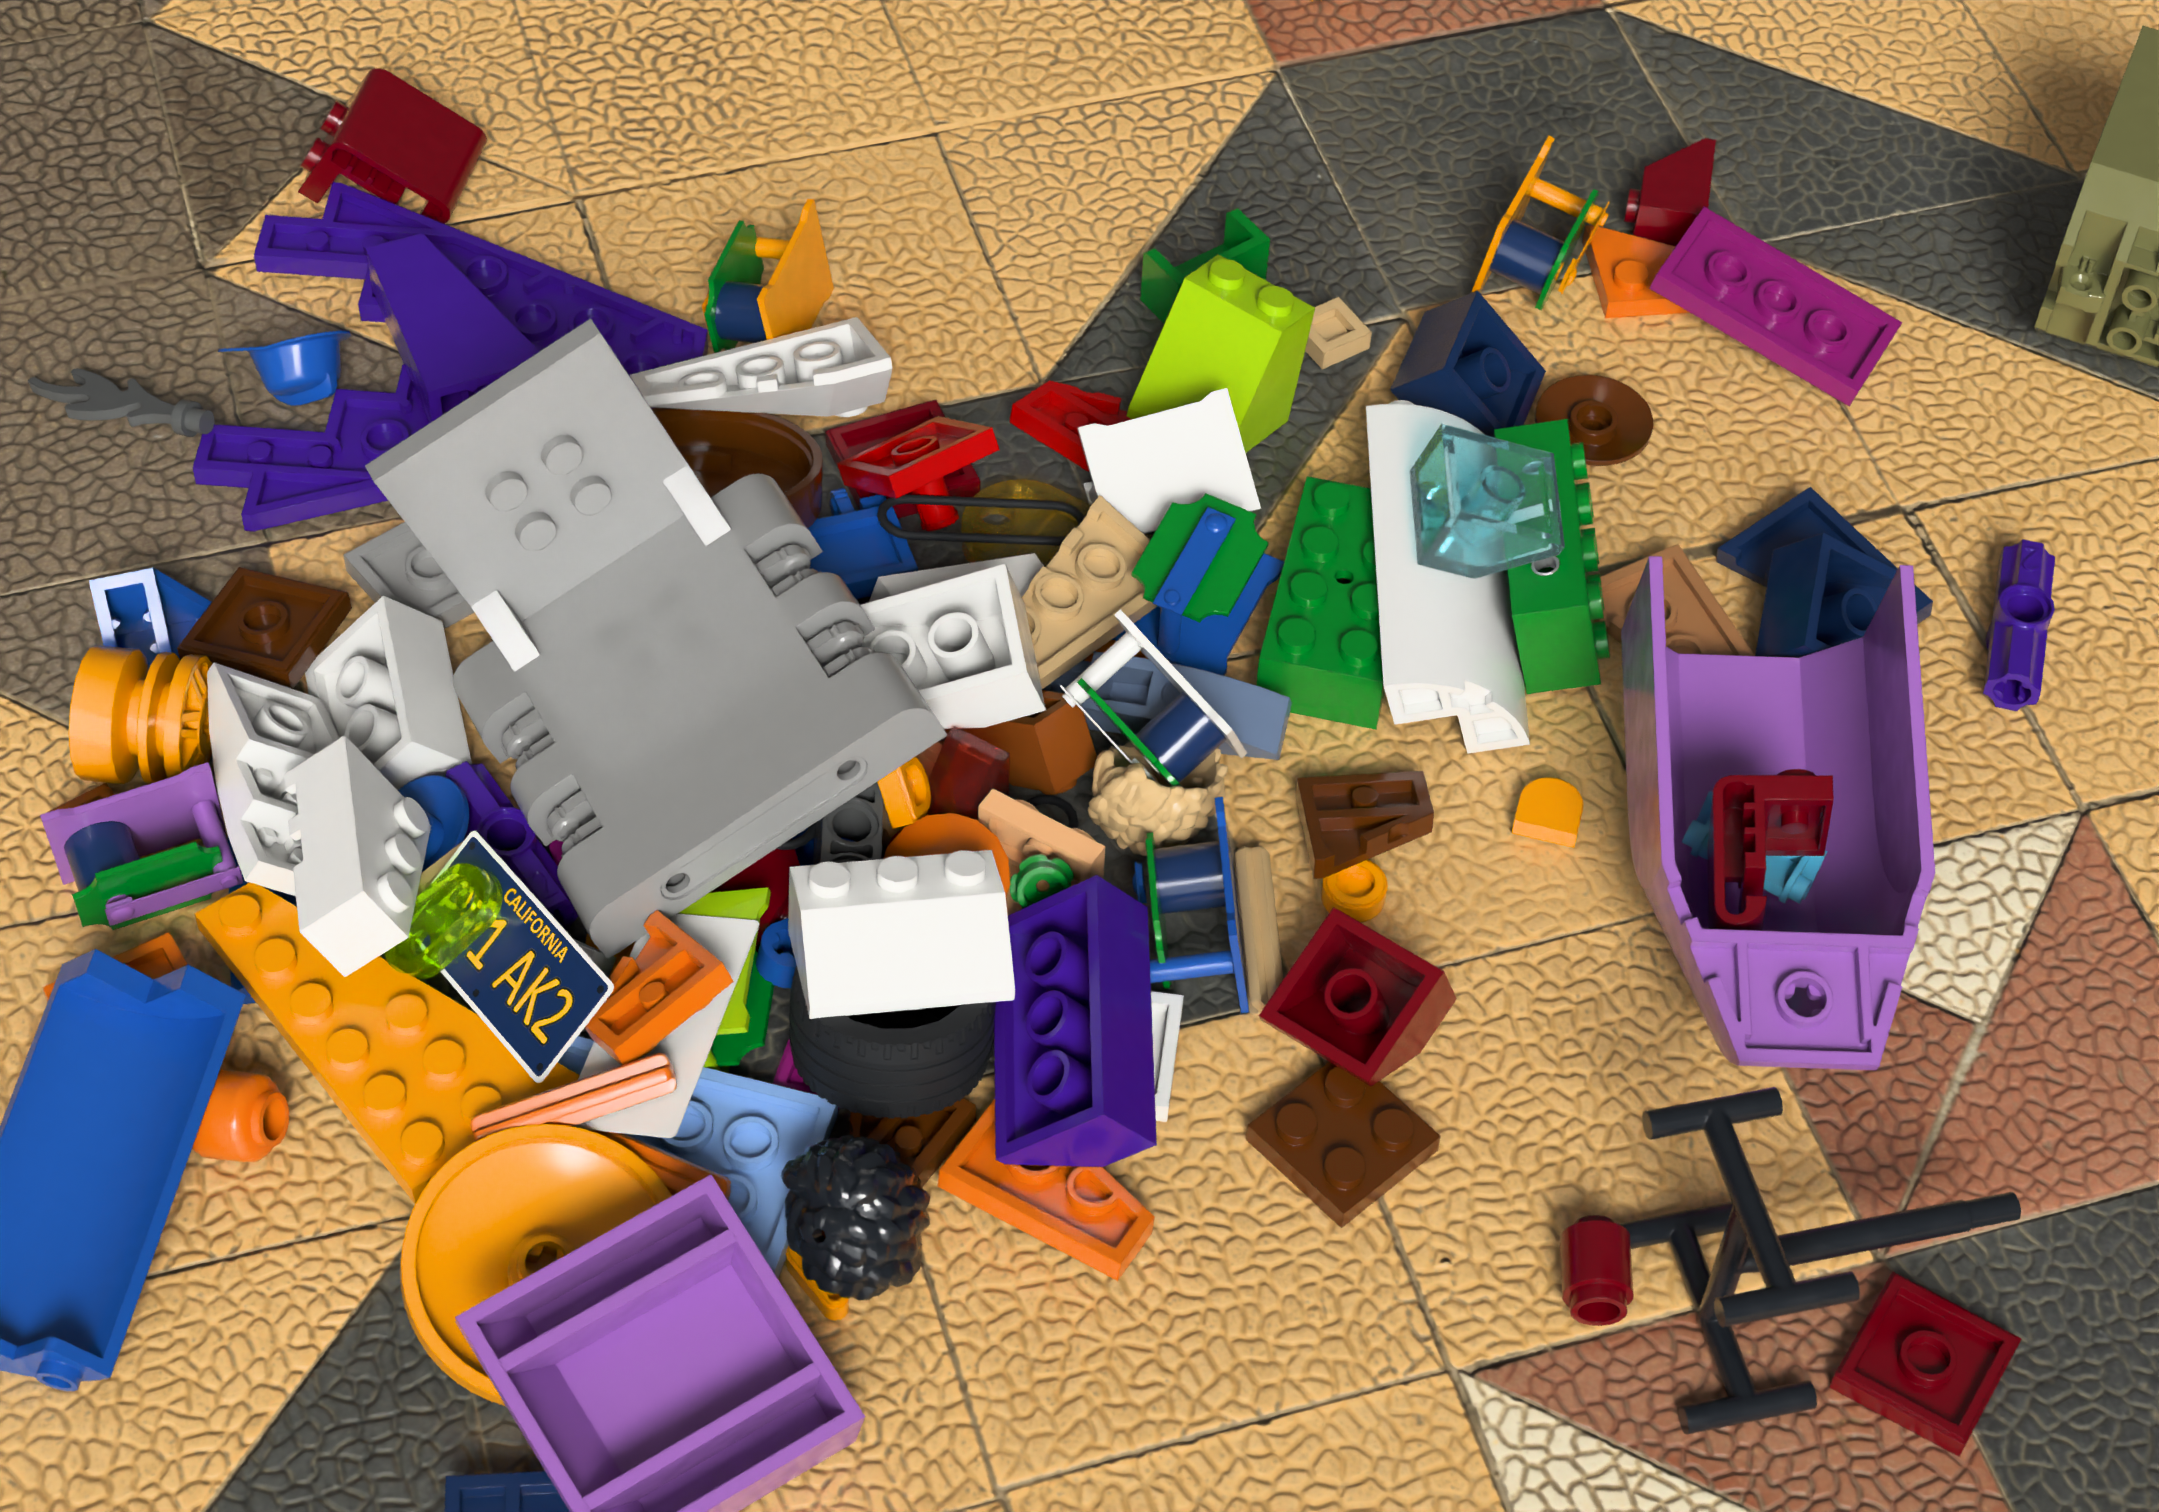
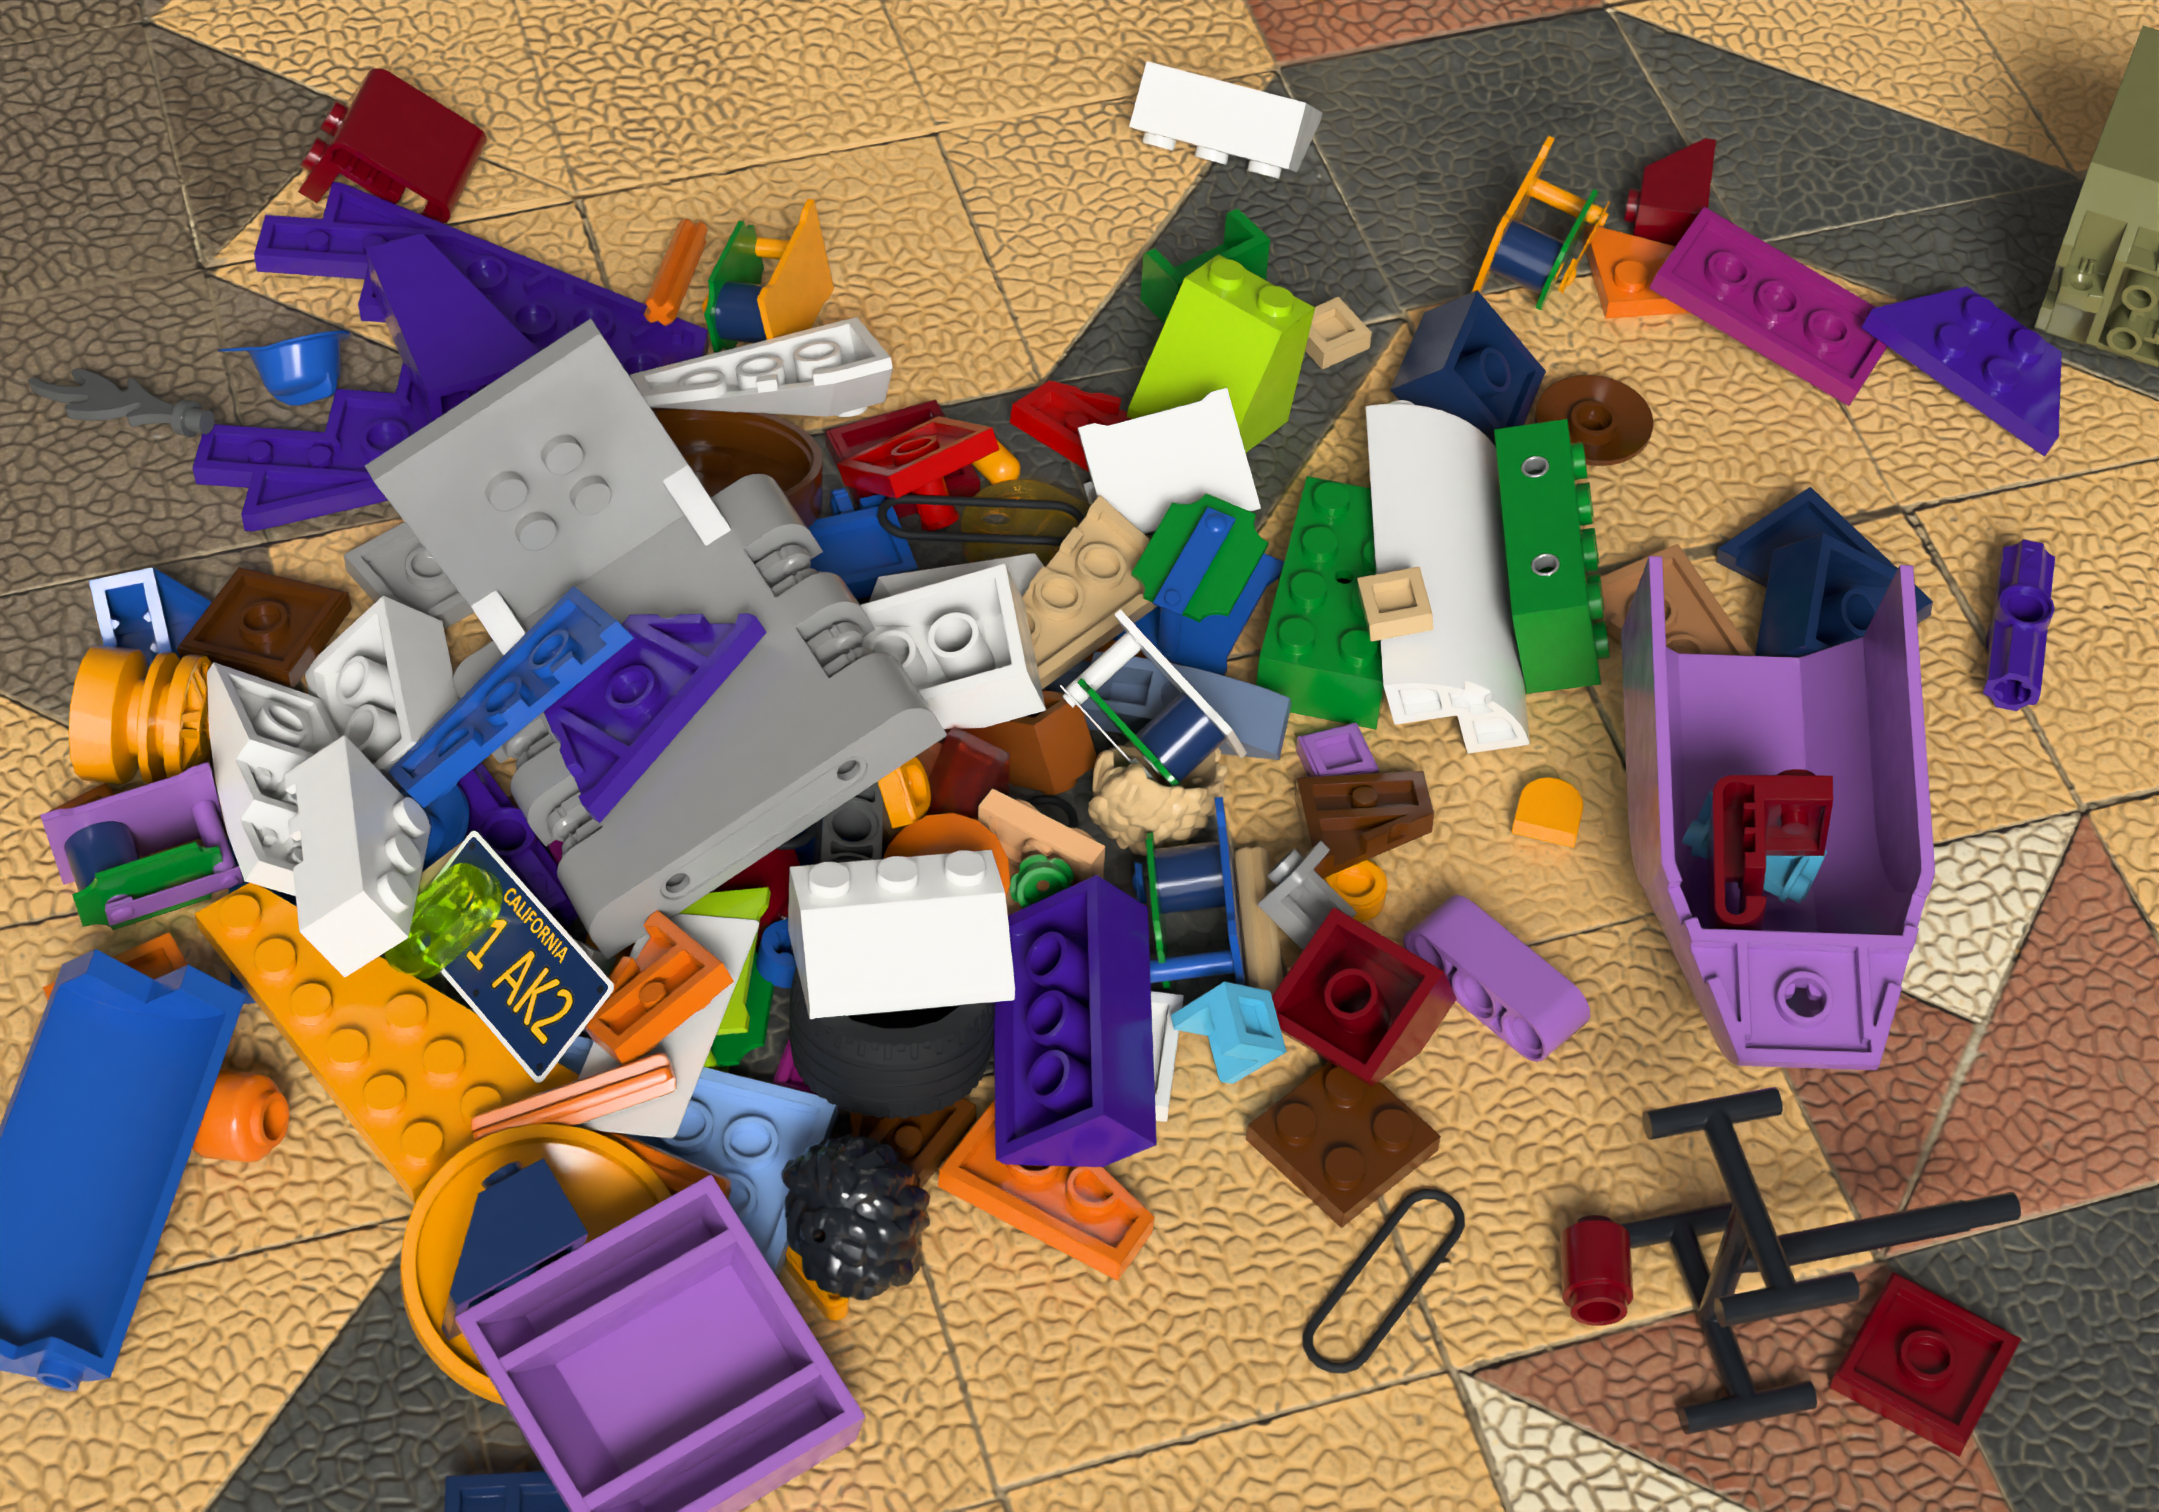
clear light blue slope [1409,423,1565,579] -> none
none -> blue wing [388,586,634,808]
none -> dark blue slope [441,1158,588,1341]
none -> dark purple wing [544,613,767,823]
none -> orange axle [644,218,708,326]
none -> light orange piece [971,438,1021,488]
none -> white slope [1129,62,1323,179]
none -> medium azure panel [1171,982,1287,1084]
none -> light grey bracket [1257,841,1357,950]
none -> medium lavender tile [1296,722,1379,777]
none -> black piece [1303,1189,1465,1374]
none -> tan plate [1357,566,1434,642]
none -> medium lavender beam [1403,895,1590,1062]
none -> dark purple wing [1861,286,2062,457]

